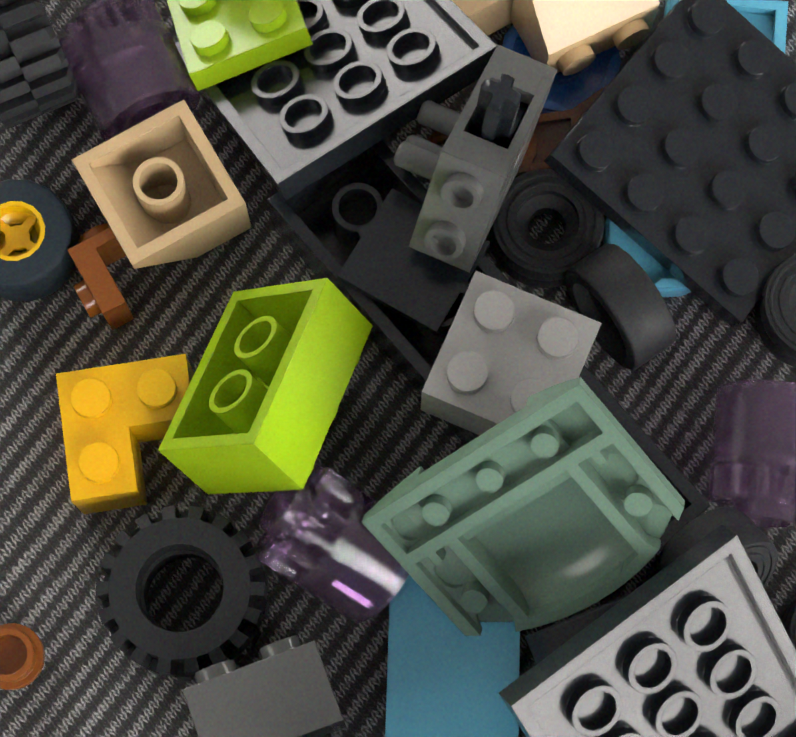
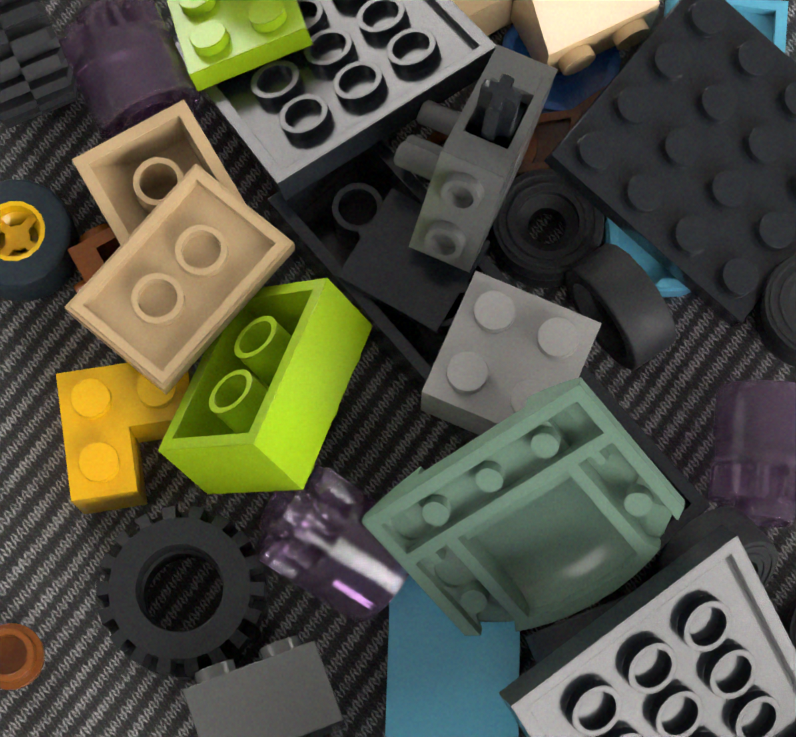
none -> tan tile [65,163,295,395]

